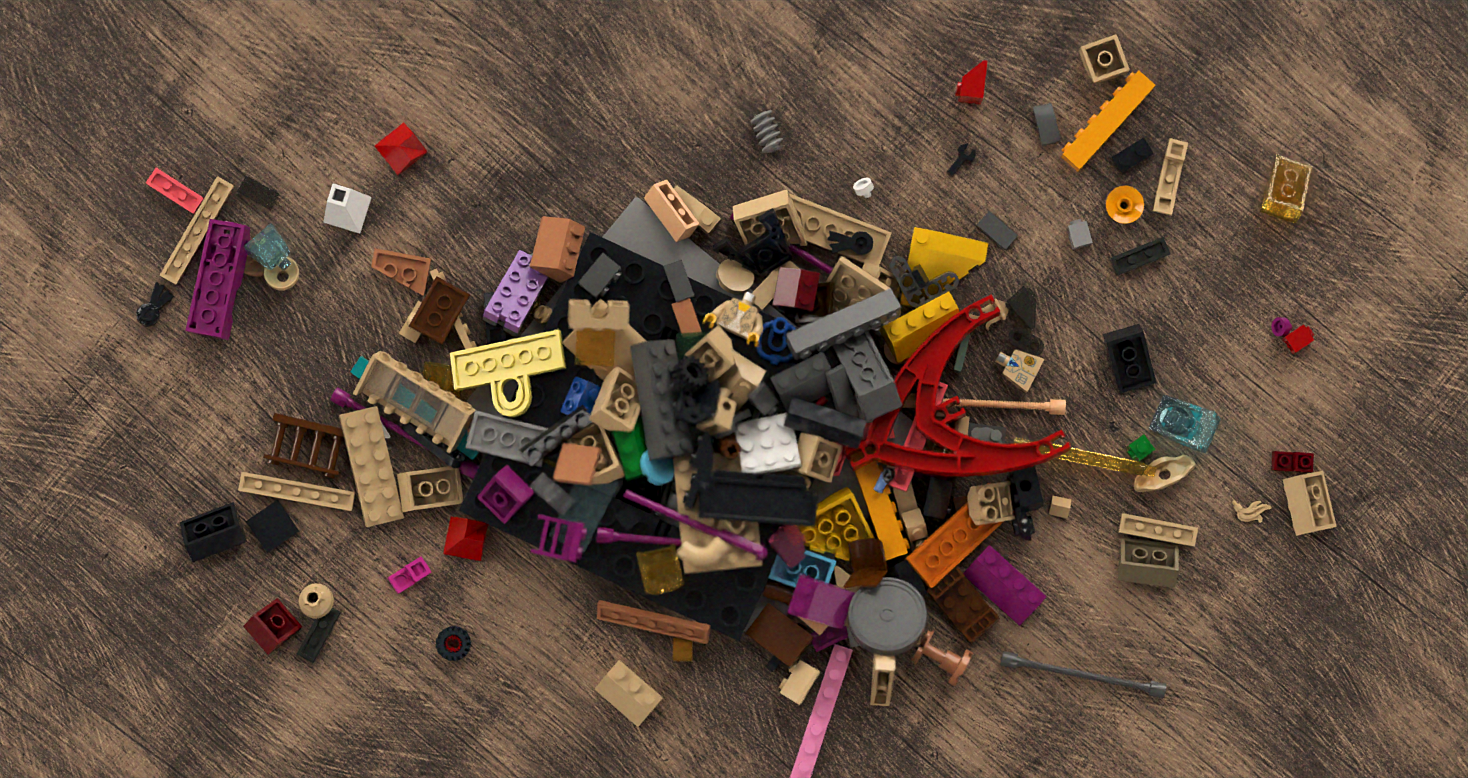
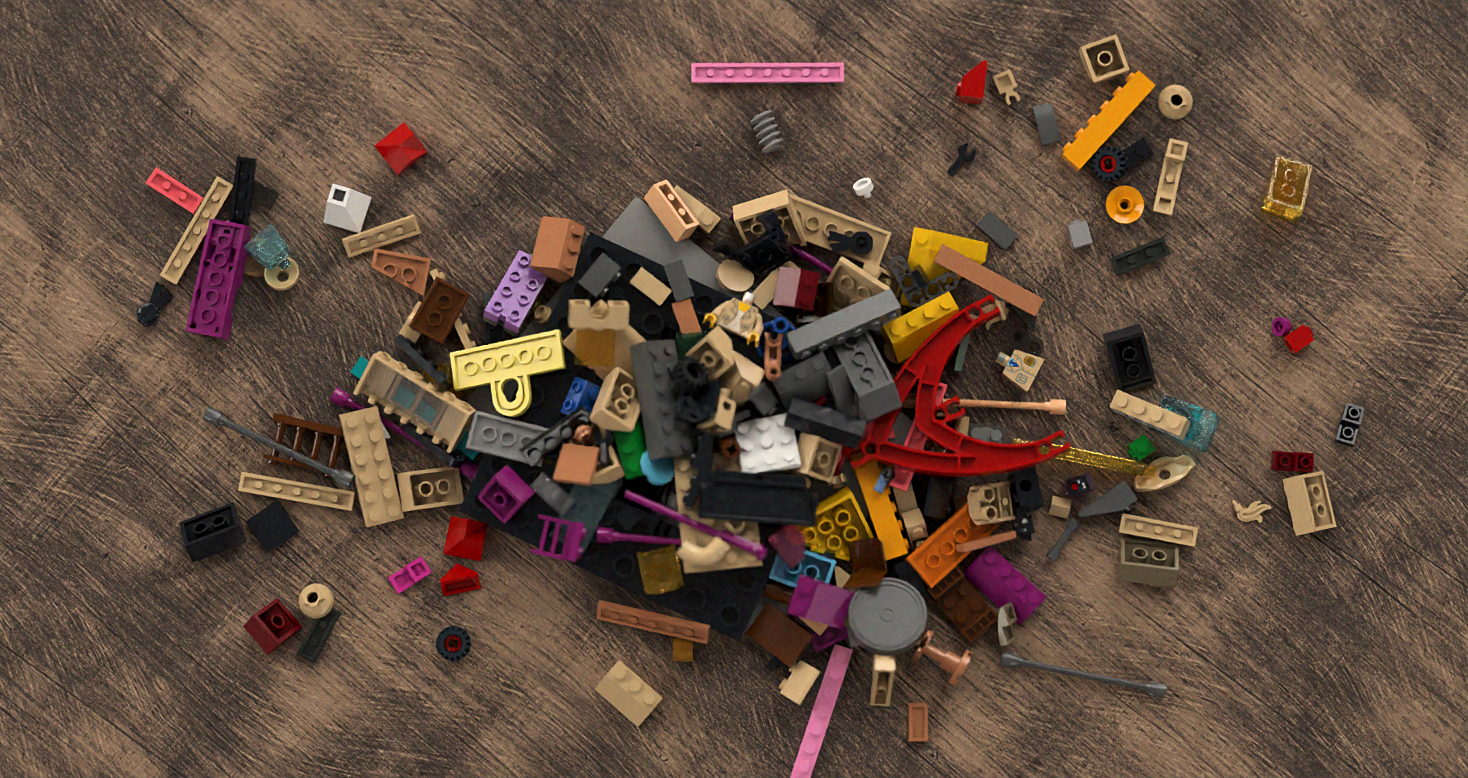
none -> dark grey hose [203,407,356,489]
none -> black tile [228,156,257,232]
none -> tan tile [342,214,421,258]
none -> black plate [394,335,452,391]
none -> red slope [440,563,481,596]
none -> nougat plate [574,425,593,443]
none -> black bar [594,429,615,466]
none -> tan tile [630,267,672,306]
none -> bright pink plate [691,63,844,83]
none -> nougat piece [764,332,783,381]
none -> tan plate [827,474,847,489]
none -> nougat tile [908,703,928,742]
none -> nougat tile [933,245,1044,317]
none -> nougat tile [956,530,1017,553]
none -> tan plate [992,69,1020,106]
none -> dark tan slope [998,602,1017,646]
none -> dark grey bar [1046,517,1081,562]
none -> slope [1062,472,1095,499]
none -> dark grey slope [1076,481,1138,518]
none -> black bush [1091,146,1129,181]
none -> tan brick [1110,390,1191,440]
none -> tan piece [1158,85,1193,120]
none -> black slope [1334,402,1365,447]

